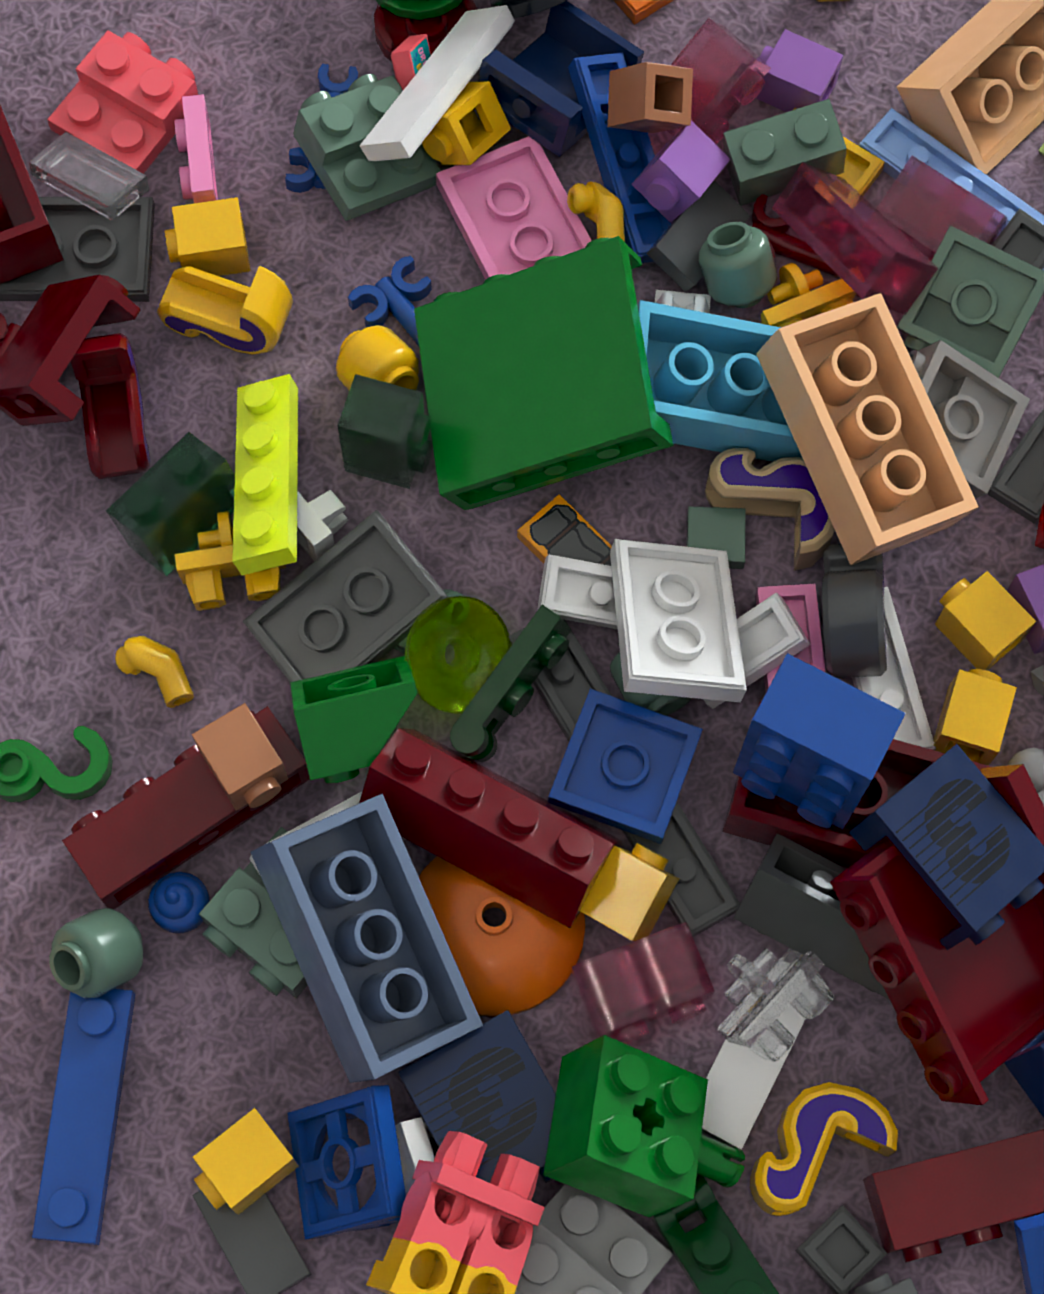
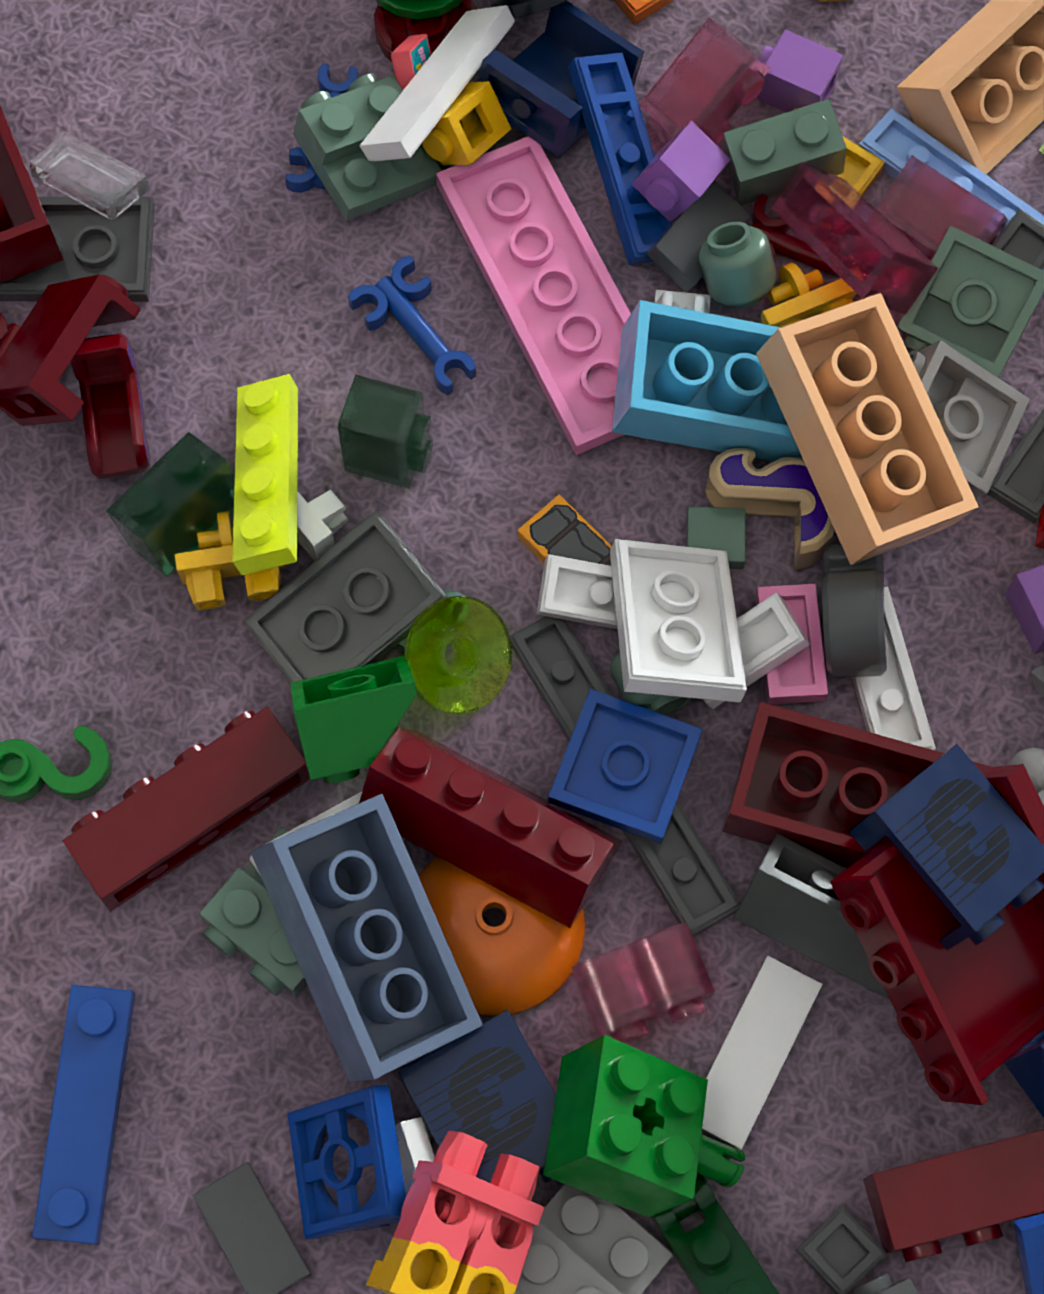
coral plate [47,30,198,181] -> none
sand green head [49,908,143,998] -> none
yellow arm [115,636,194,708] -> none
blue plate [148,872,210,933] -> none
yellow animal [157,266,293,355] -> none
yellow brick [165,197,251,276] -> none
bright pink plate [175,94,218,203] -> none
nougat brick [191,703,288,811] -> none
yellow brick [193,1108,299,1215] -> none
yellow head [336,325,419,410] -> none
green panel [414,236,674,510] -> none
dark green plate [450,604,571,762] -> none
yellow arm [567,181,625,242] -> none
yellow brick [580,843,680,943] -> none
nougat brick [607,62,693,133] -> none
clear hips [716,949,834,1062] -> none
blue brick [733,653,906,829] -> none
yellow animal [750,1082,898,1216] -> none
yellow brick [933,669,1017,766] -> none
yellow brick [935,571,1036,671] -> none

